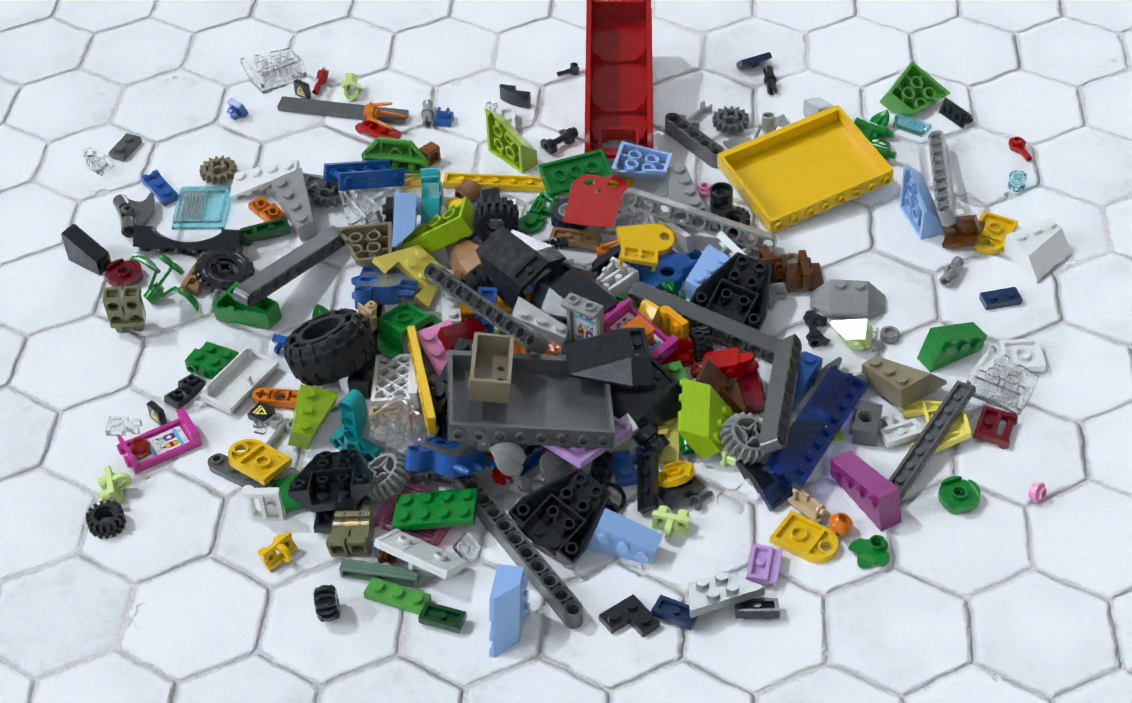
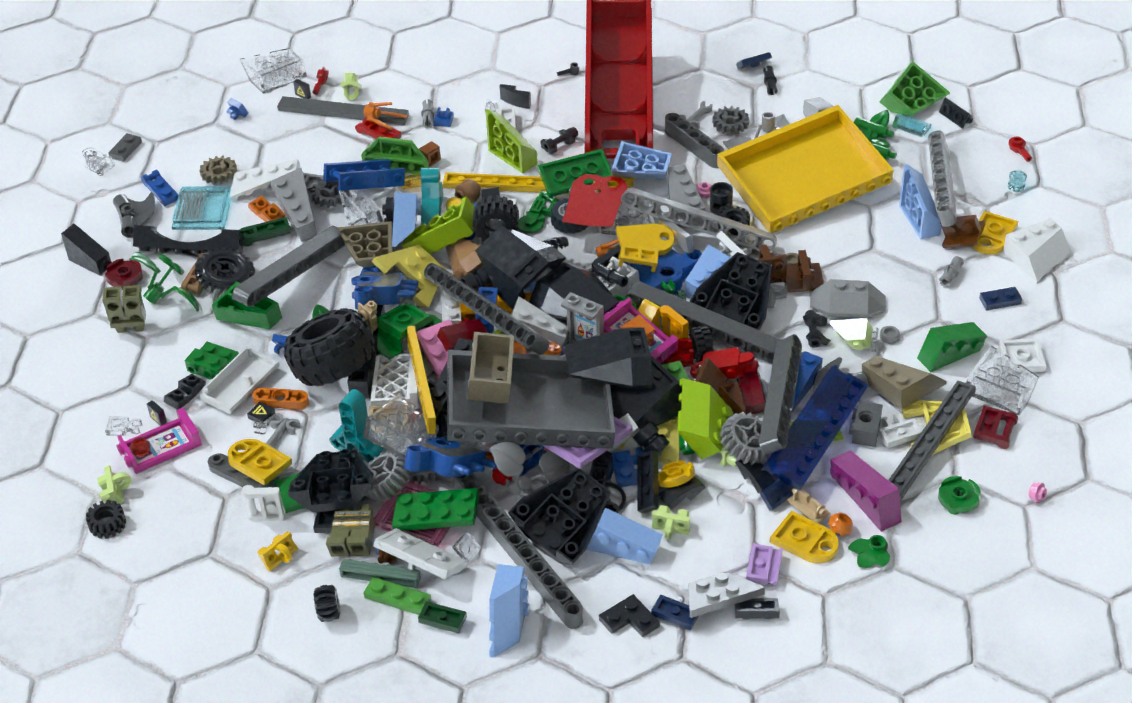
lime wedge [288,384,339,449] -> none
medium nougat plate [549,227,602,252] -> none
dark grey hand [689,490,713,511] -> none
none -> black pin [594,264,629,288]

